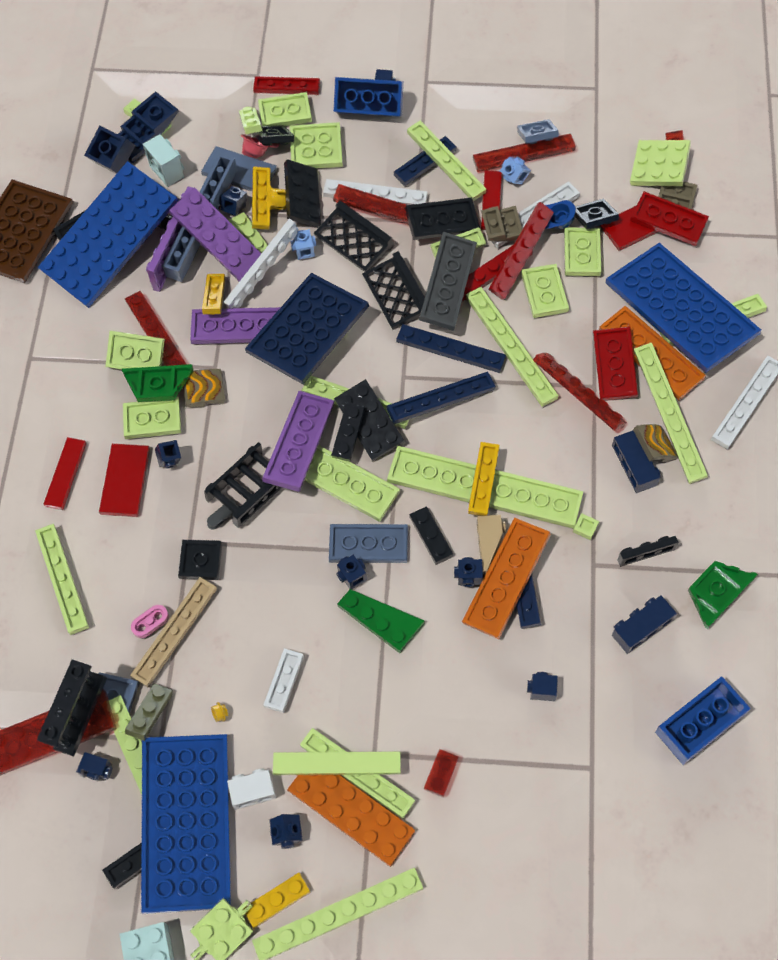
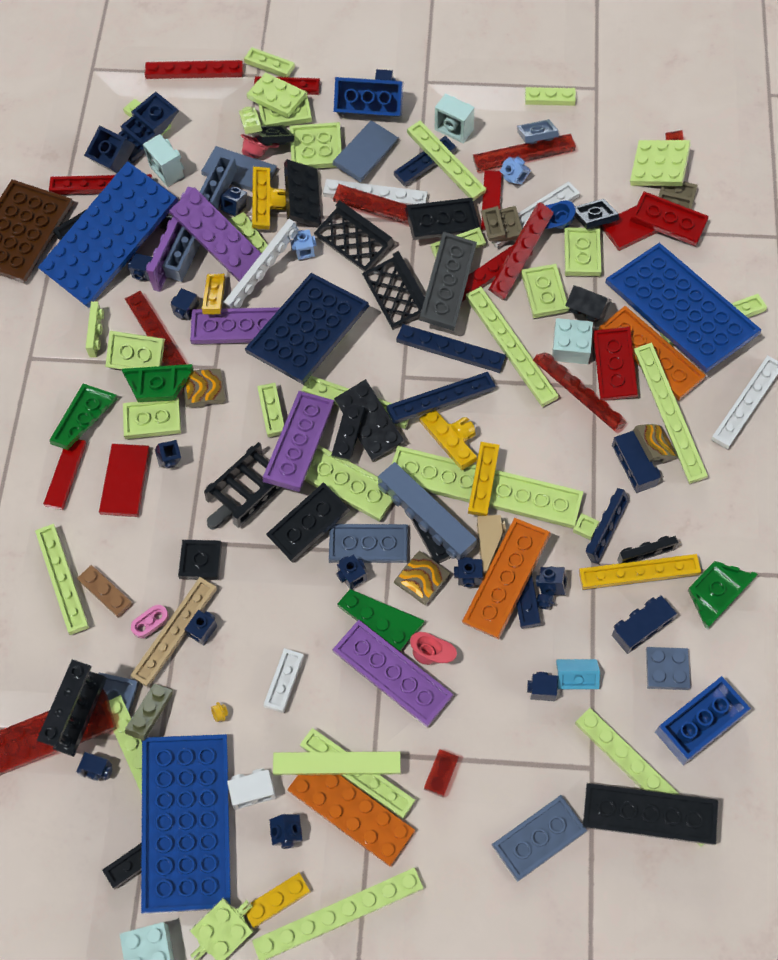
none -> red plate [49,174,153,194]
none -> green wing [49,383,117,450]
none -> medium nougat plate [77,565,133,618]
none -> yellowish green plate [85,302,104,357]
none -> dark blue brick [128,253,153,281]
none -> red plate [144,60,243,79]
none -> dark blue brick [171,288,200,320]
none -> dark blue brick [184,610,217,646]
none -> yellowish green plate [244,47,295,77]
none -> yellowish green plate [247,72,307,118]
none -> yellowish green plate [257,383,284,438]
none -> black plate [266,482,350,563]
none -> medium lavender plate [332,620,453,727]
none -> sand blue tile [333,120,399,182]
none -> sand blue brick [378,462,477,560]
none -> slope [394,551,451,605]
none -> coral piece [410,632,457,665]
none -> yellow plate [419,410,477,470]
none -> light aqua brick [435,93,475,143]
none -> sand blue tile [492,795,587,882]
none -> yellowish green plate [525,87,576,106]
none -> dark blue brick [536,566,567,596]
none -> dark blue plate [537,594,555,610]
none -> light aqua brick [551,318,593,364]
none -> medium azure panel [556,659,600,689]
none -> black piece [565,285,612,322]
none -> yellowish green plate [575,708,704,847]
none -> yellow plate [579,554,701,590]
none -> black plate [583,783,718,845]
none -> dark blue plate [586,488,629,564]
none -> sand blue plate [646,647,690,690]

